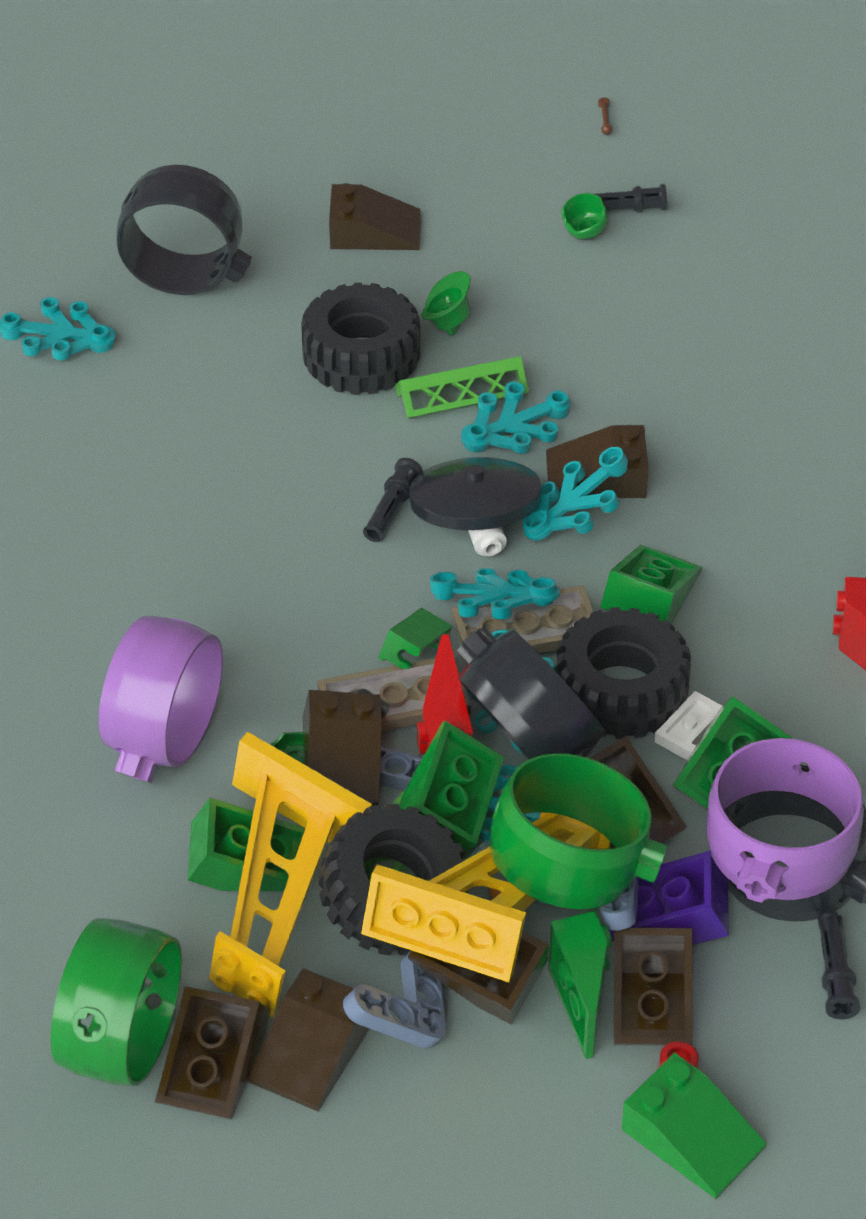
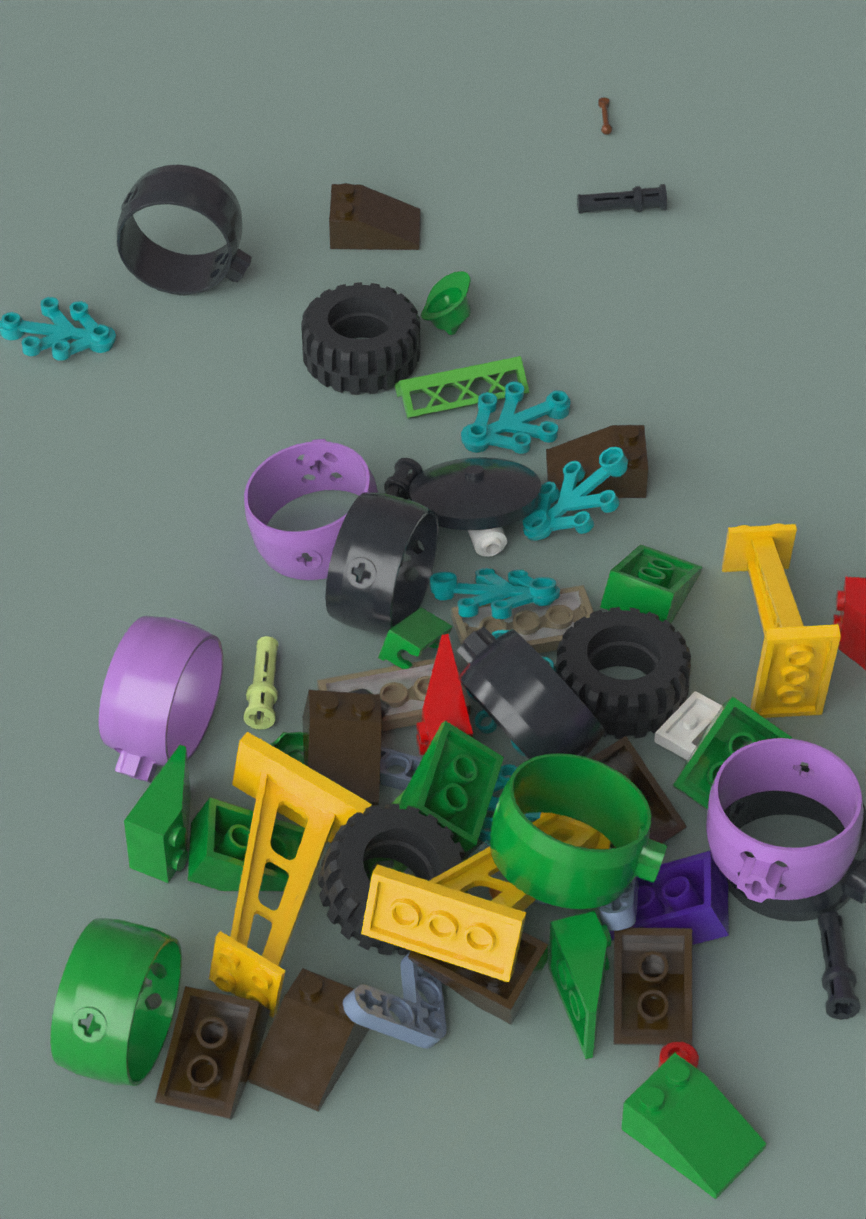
green hair [561,193,608,240] -> none
none -> green slope [124,744,191,883]
none -> medium lavender cylinder [244,439,378,580]
none -> yellowish green pin [244,636,279,729]
none -> black cylinder [325,492,439,636]
none -> yellow piece [722,523,841,718]

